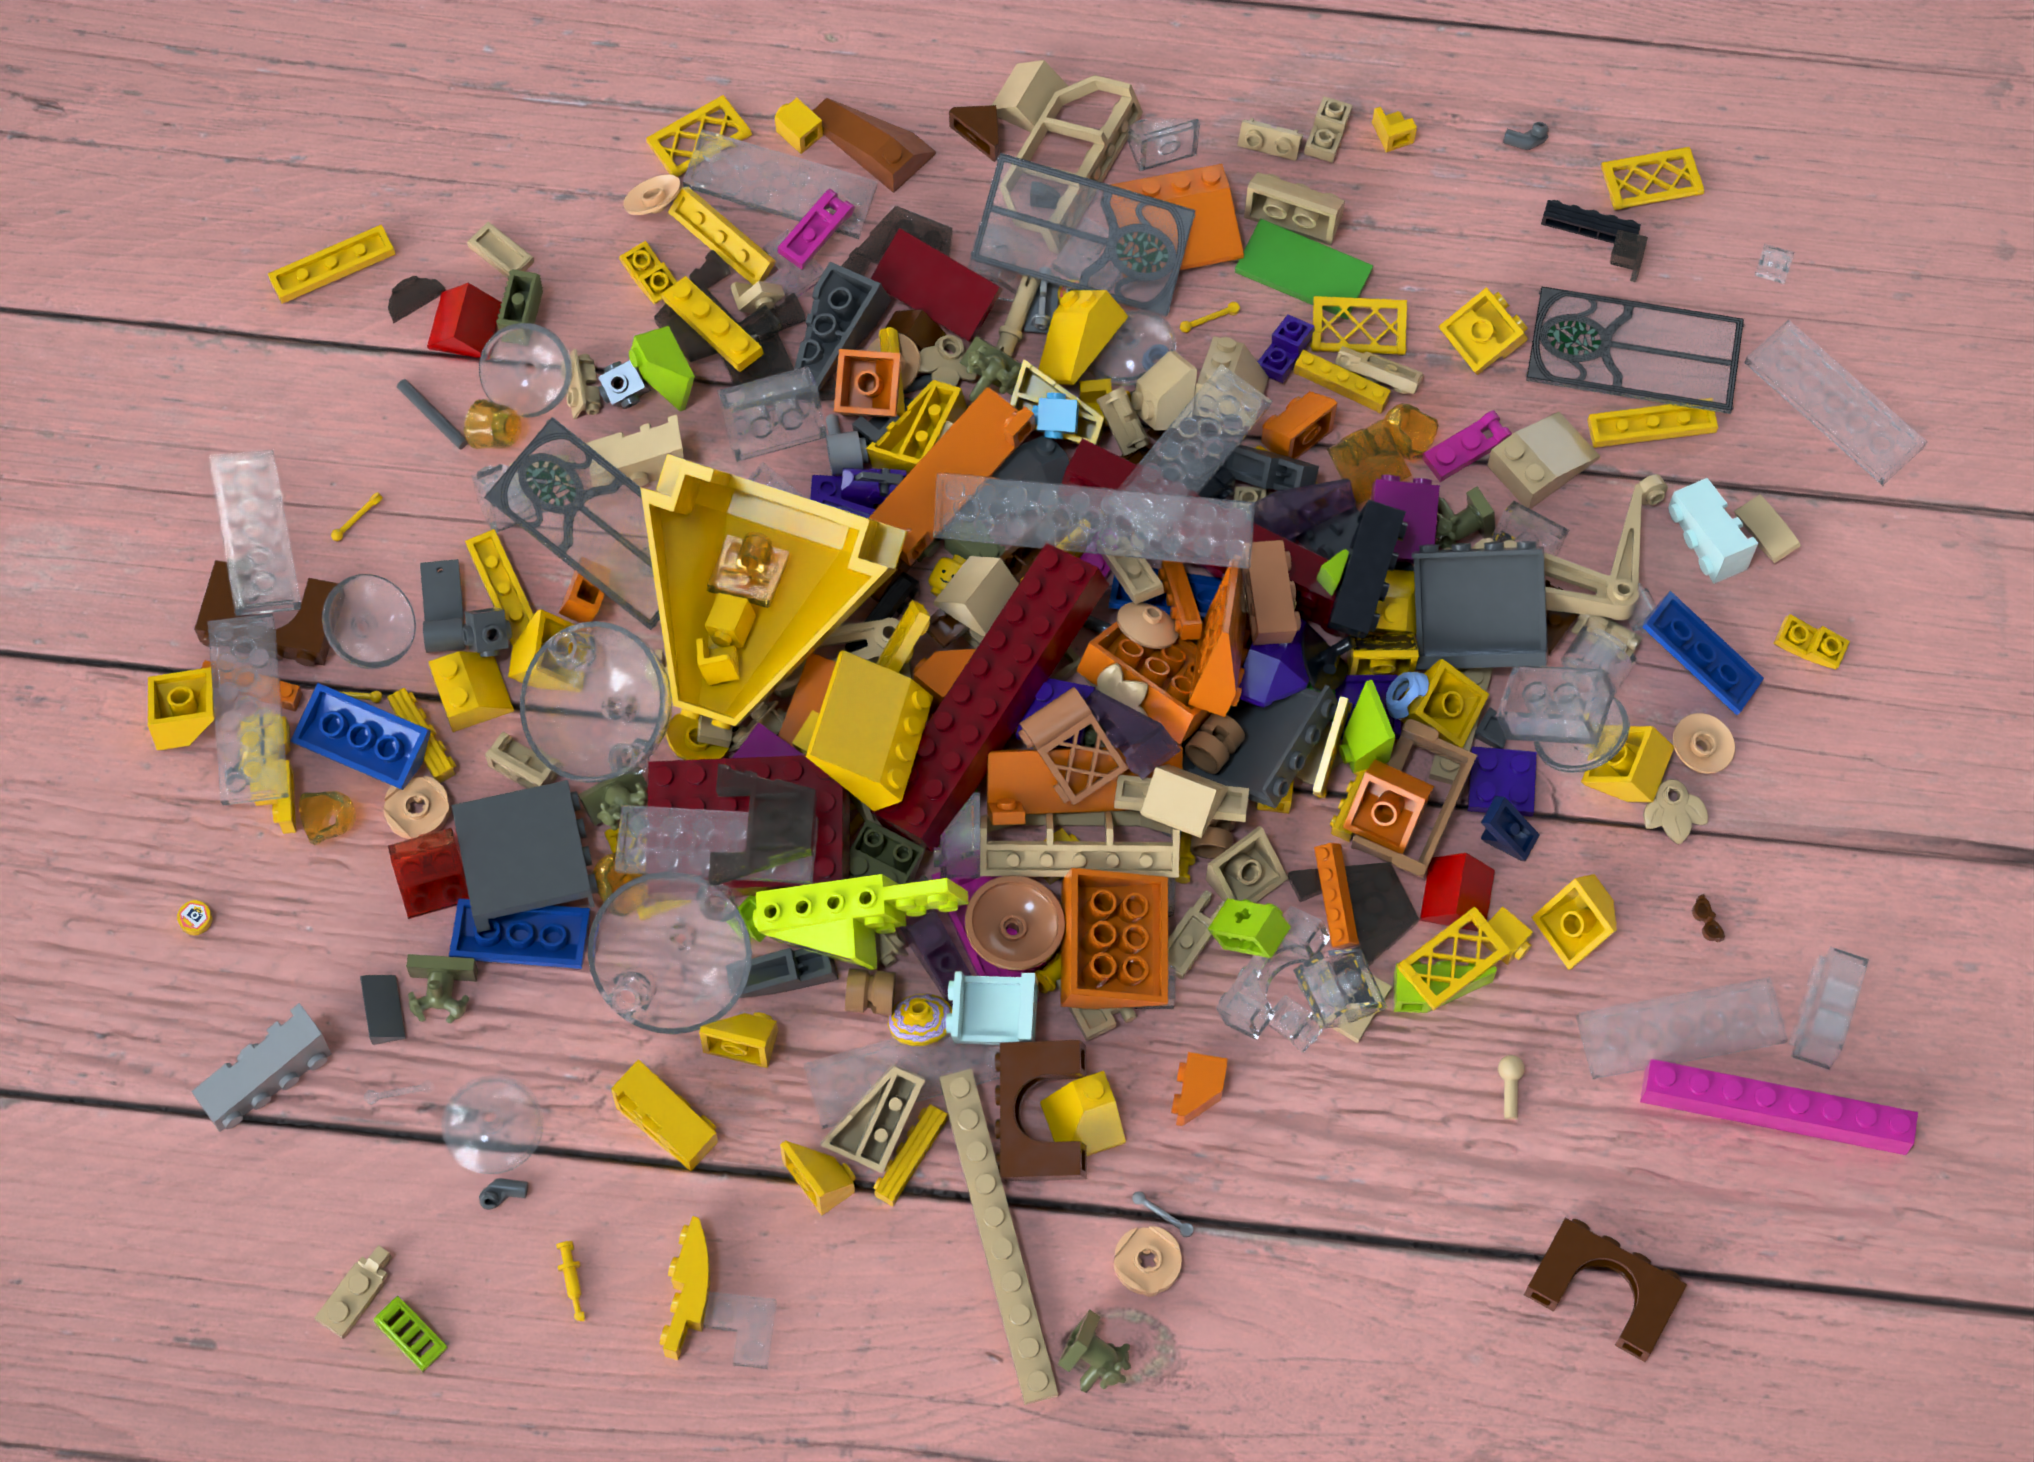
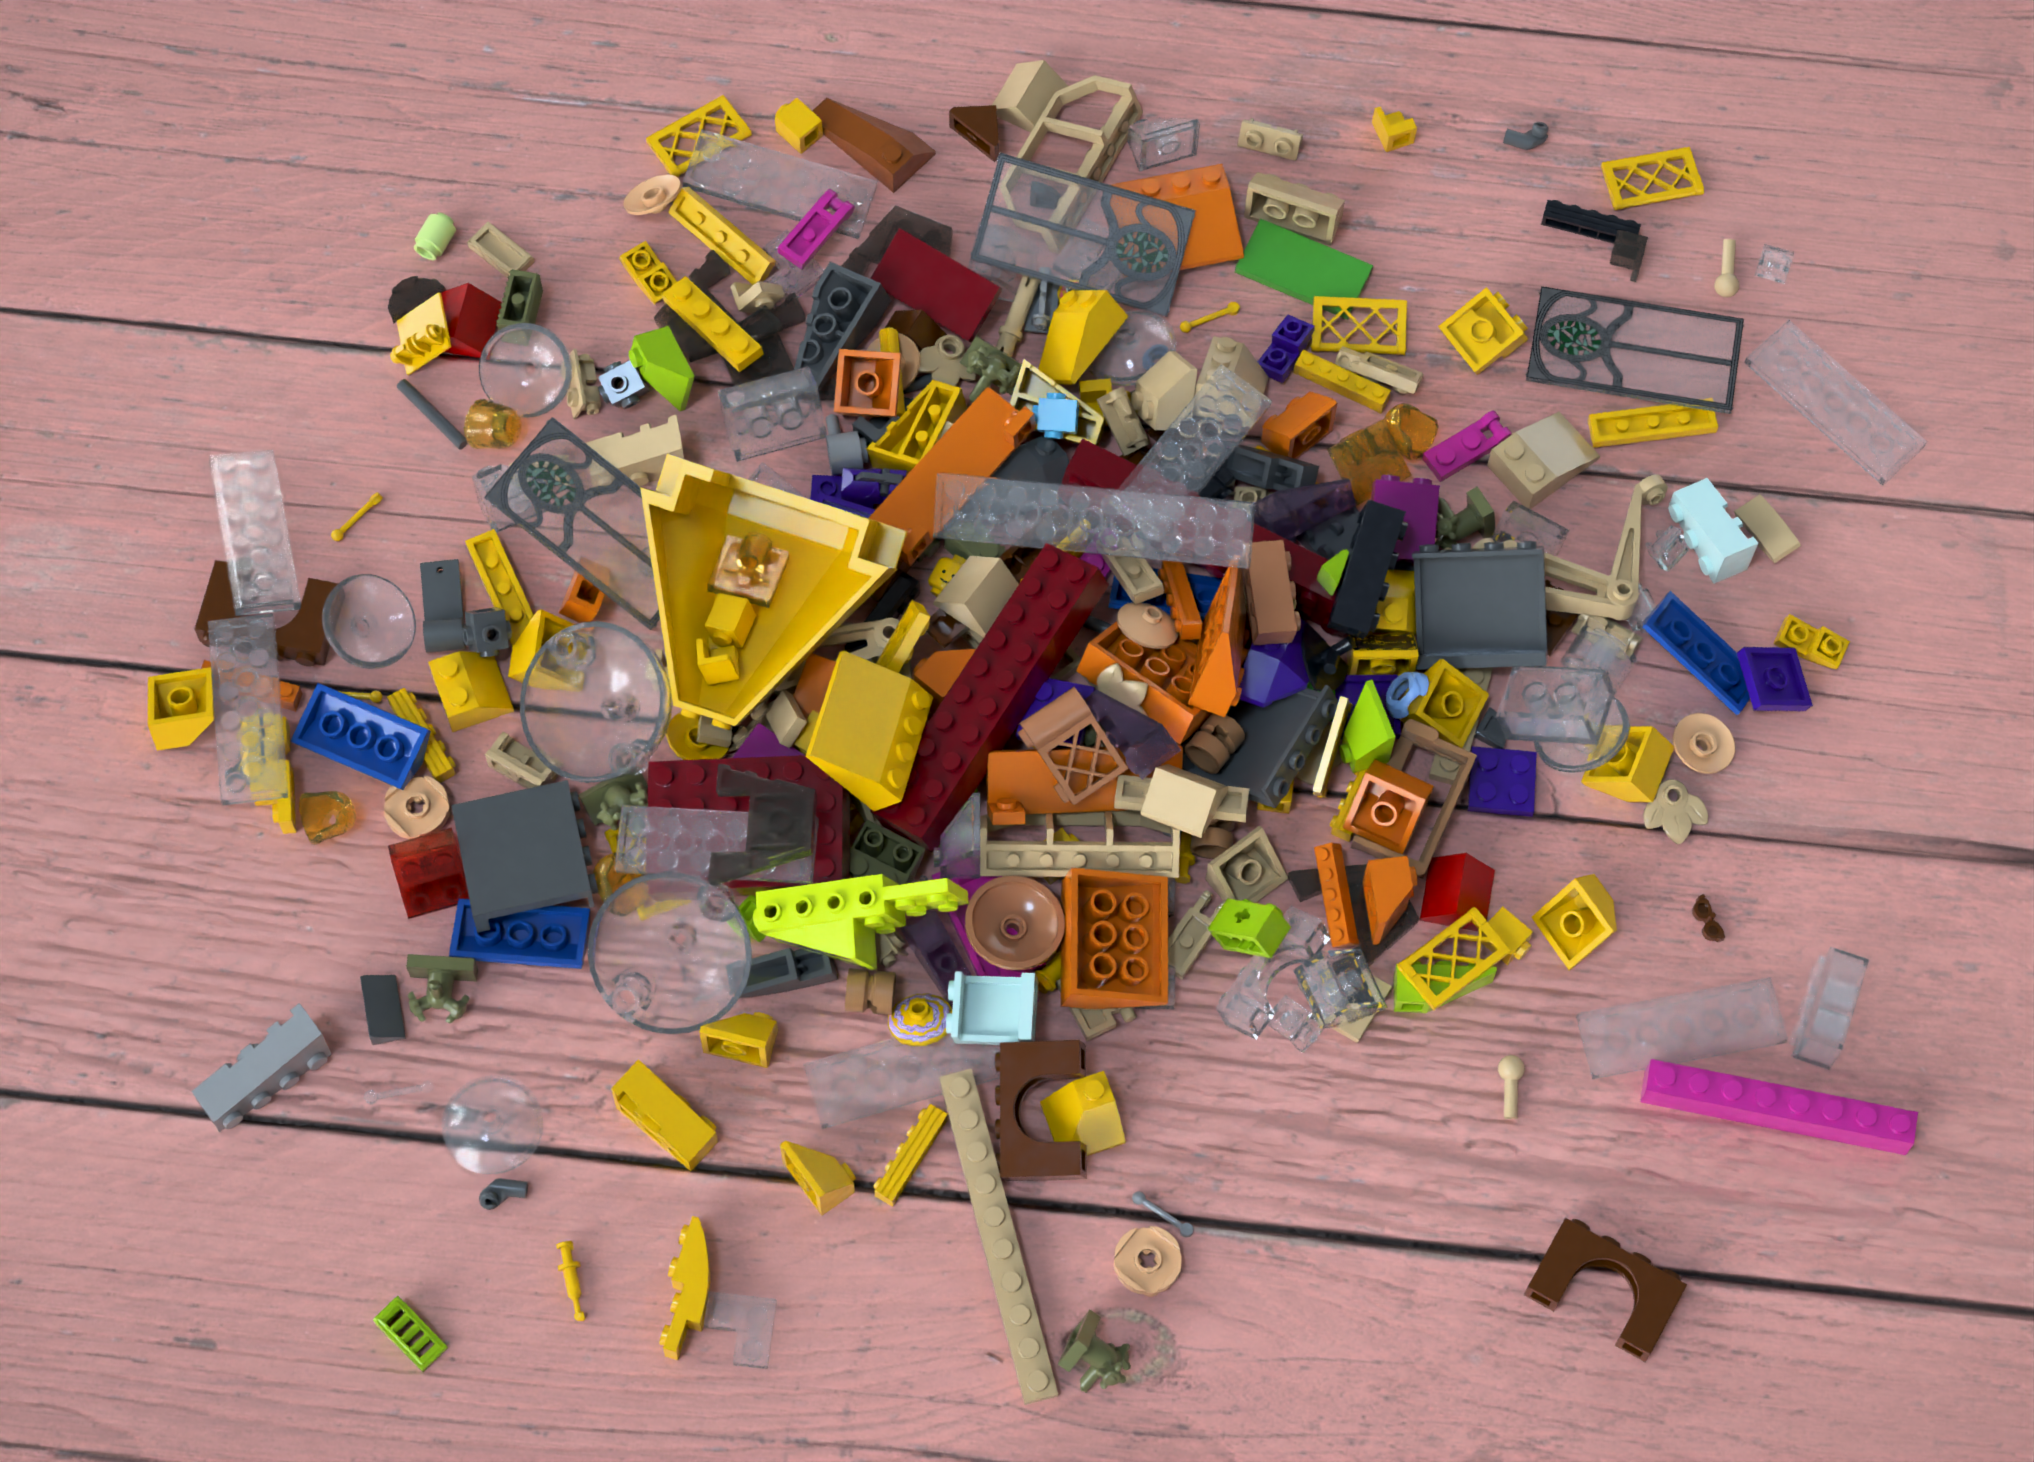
tile [177,900,212,935] -> none
yellow plate [268,224,396,304] -> none
tan hinge [314,1245,392,1339] -> none
tan wedge [820,1064,925,1173] -> none
orange slope [1171,1052,1228,1126] -> none
tan slope [1304,96,1352,163] -> none
dark blue slope [1481,796,1540,861] -> none
none -> yellow hinge [390,292,451,375]
none -> yellowish green brick [414,213,456,261]
none -> tan tile [765,689,807,748]
none -> orange slope [1362,856,1417,945]
none -> clear tile [1645,525,1689,572]
none -> tan bar [1714,239,1739,297]
none -> dark purple plate [1737,647,1813,711]

